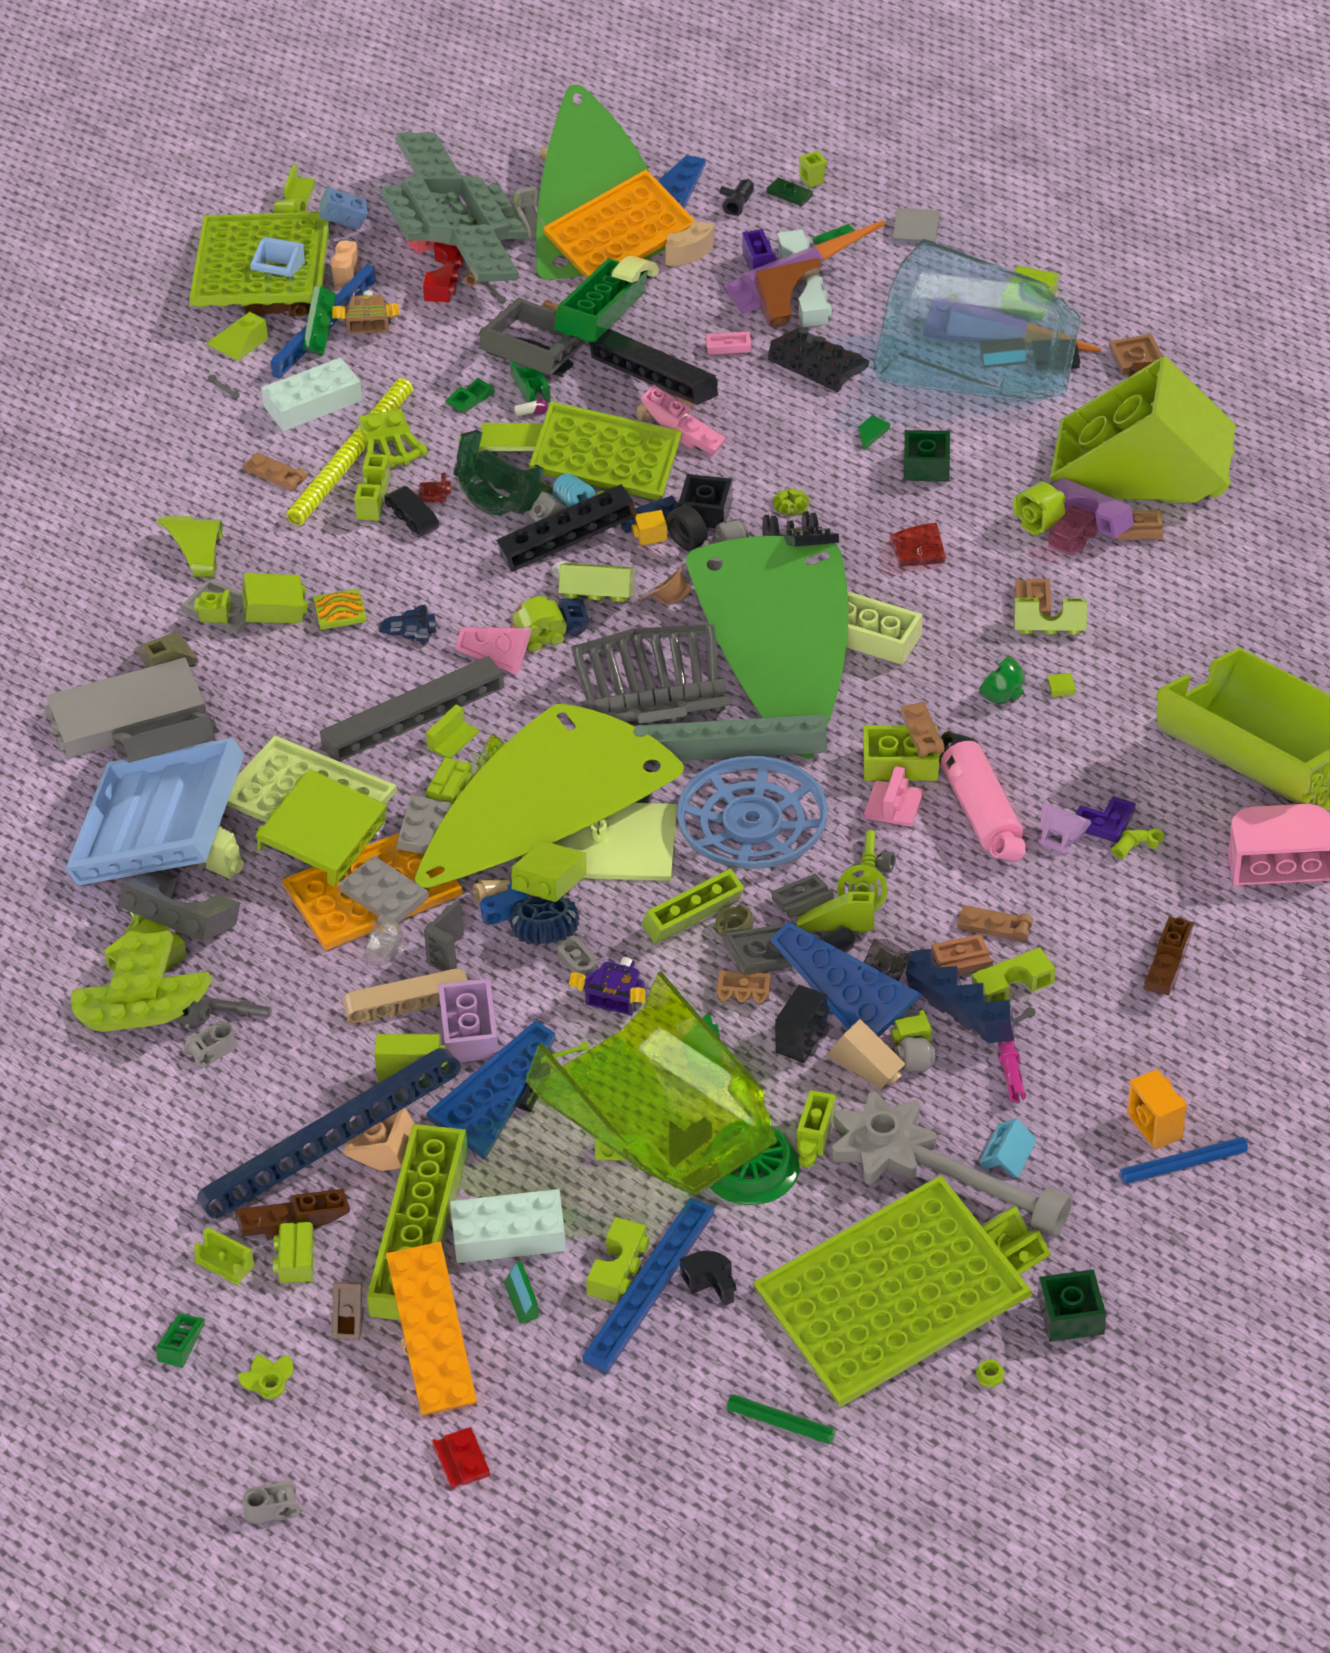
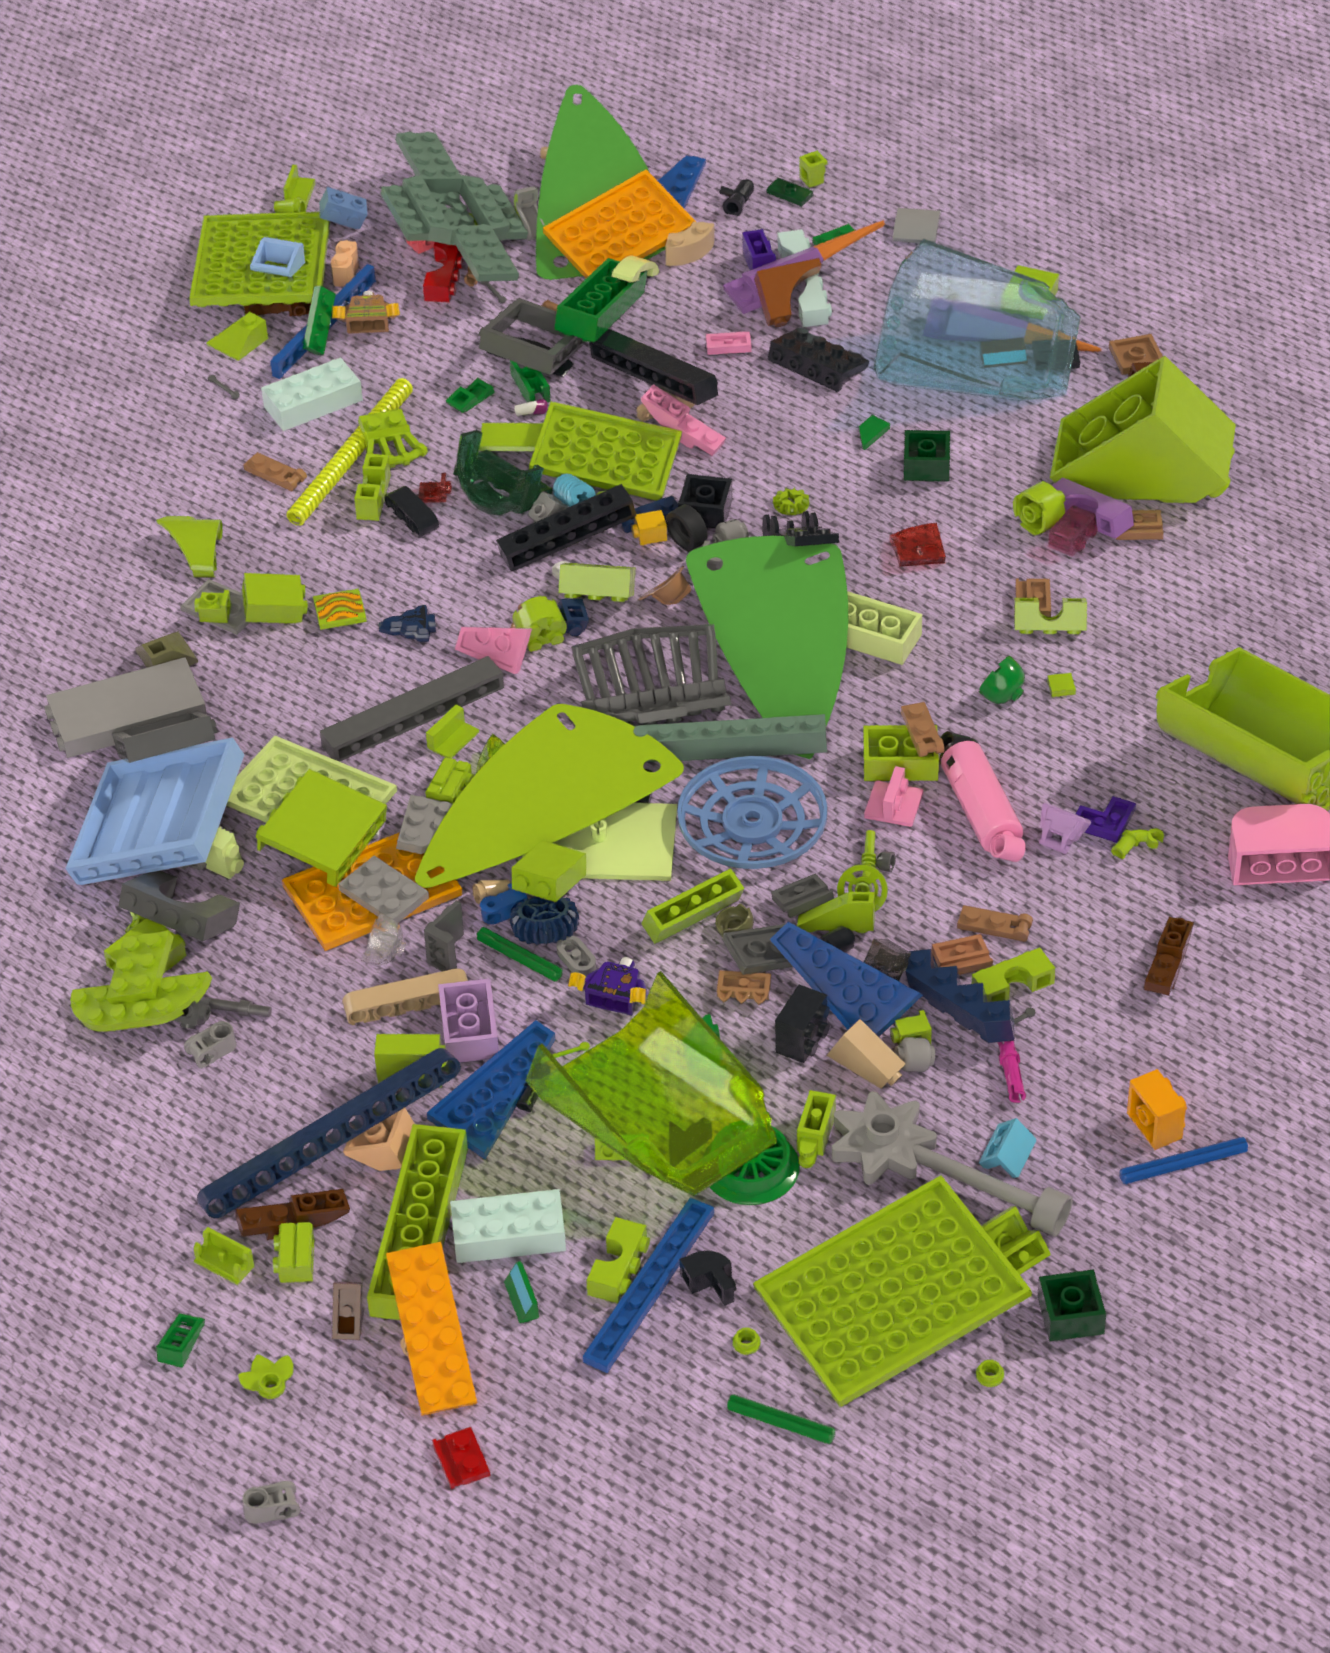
none -> green axle [476,927,563,982]
none -> lime plate [732,1327,761,1355]

